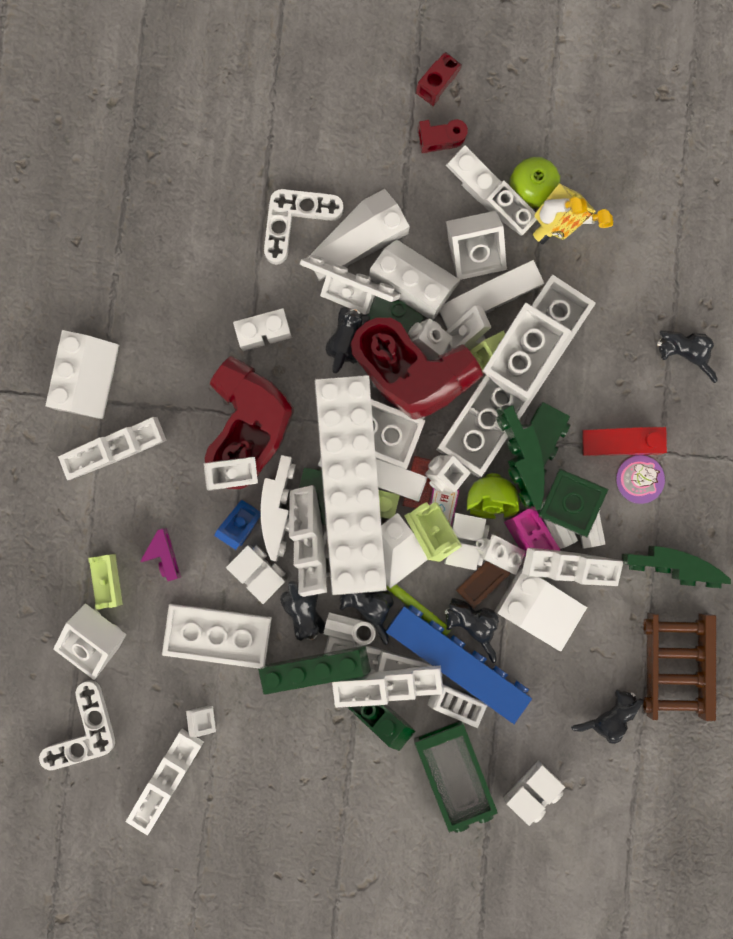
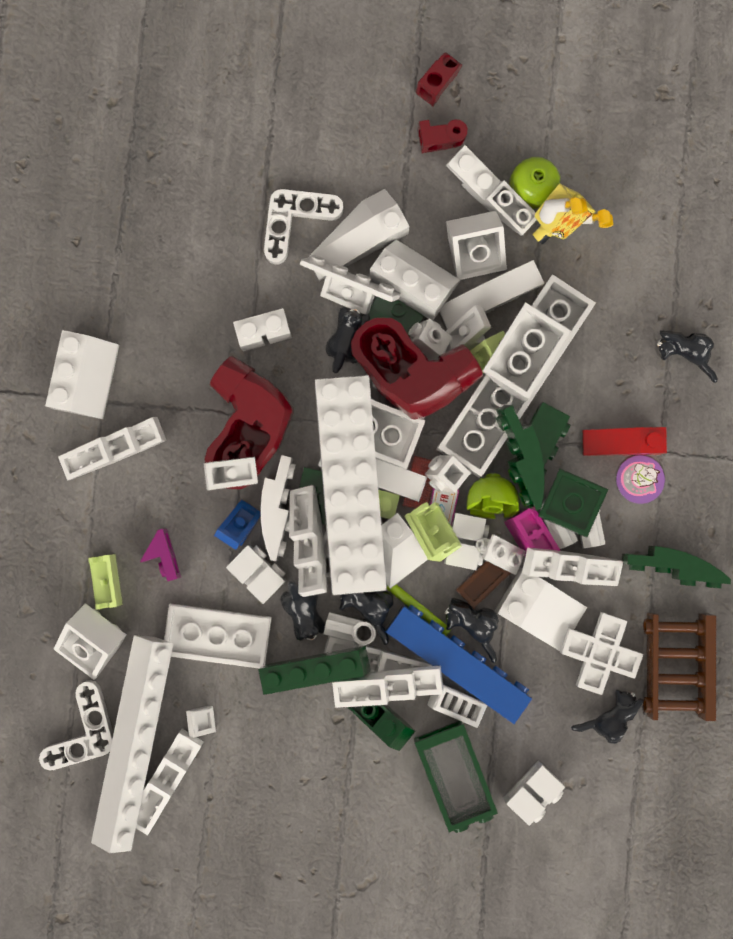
none -> white brick [91,635,174,853]
none -> white plate [560,612,643,695]

